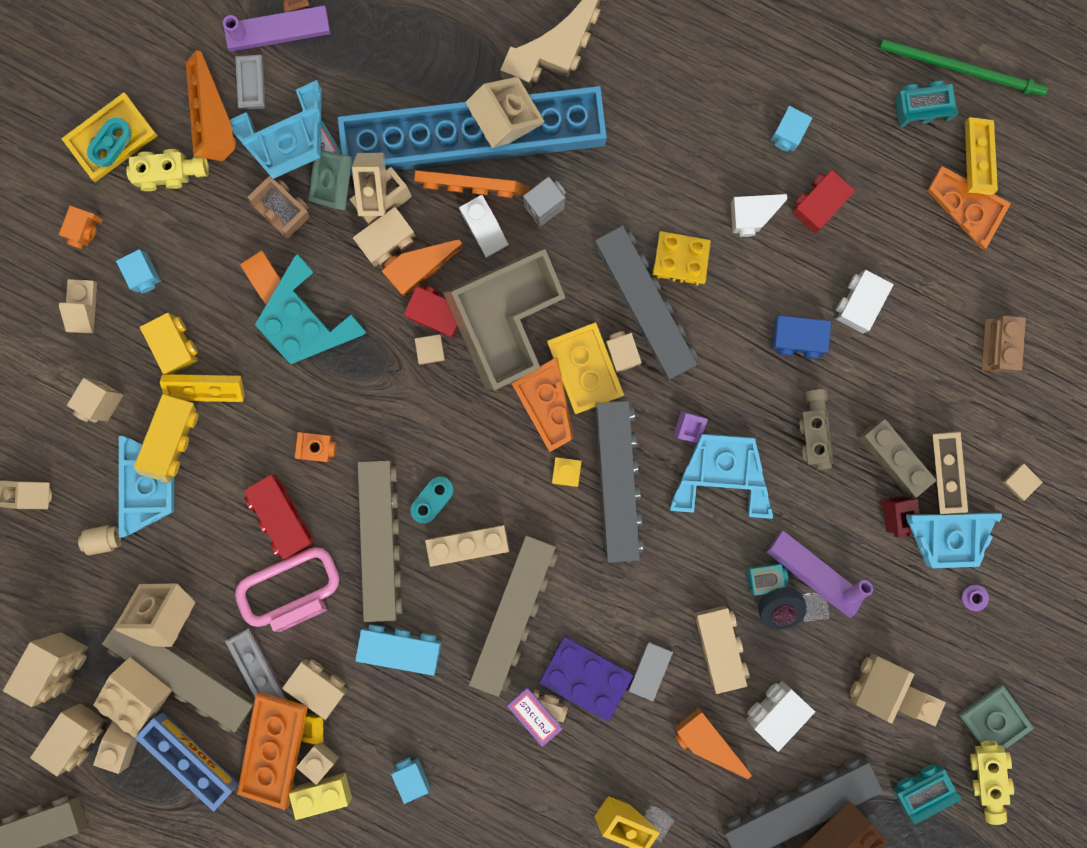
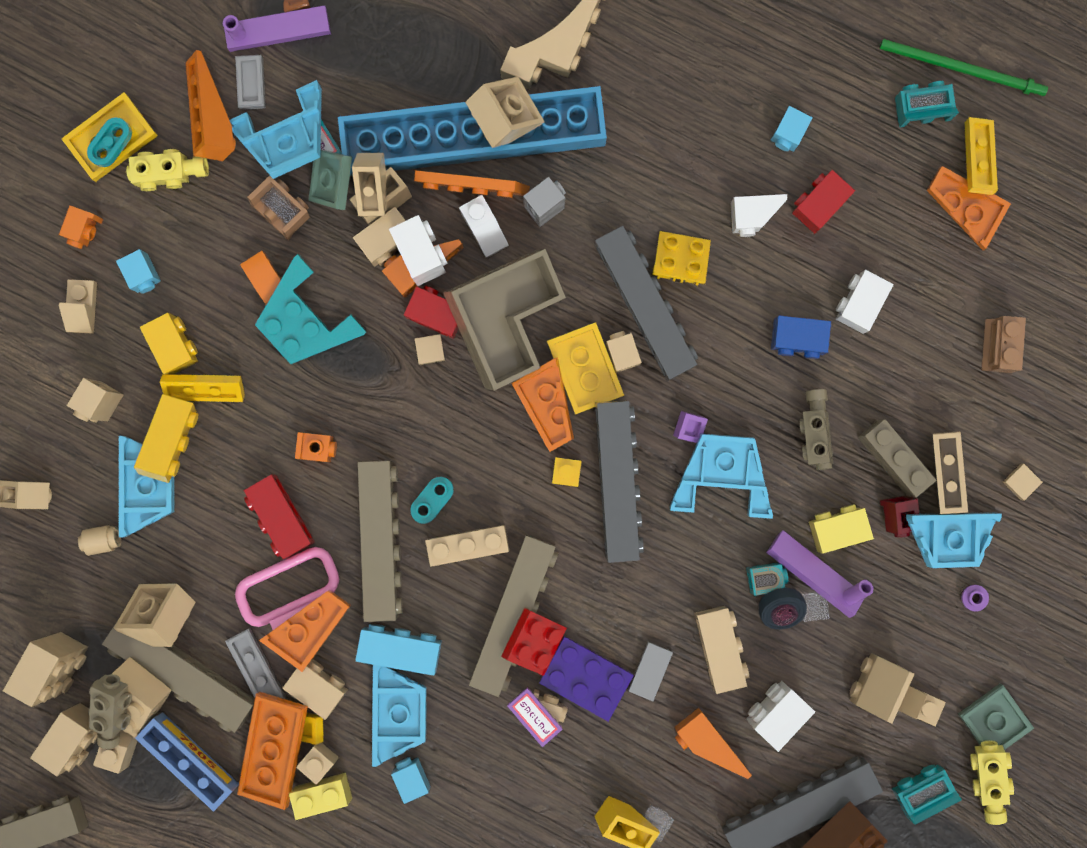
none -> dark tan brick [88,674,132,749]
none -> orange wing [259,590,351,672]
none -> medium azure wing [372,665,427,767]
none -> white brick [389,215,448,286]
none -> red plate [501,608,567,676]
none -> light yellow brick [809,504,874,553]

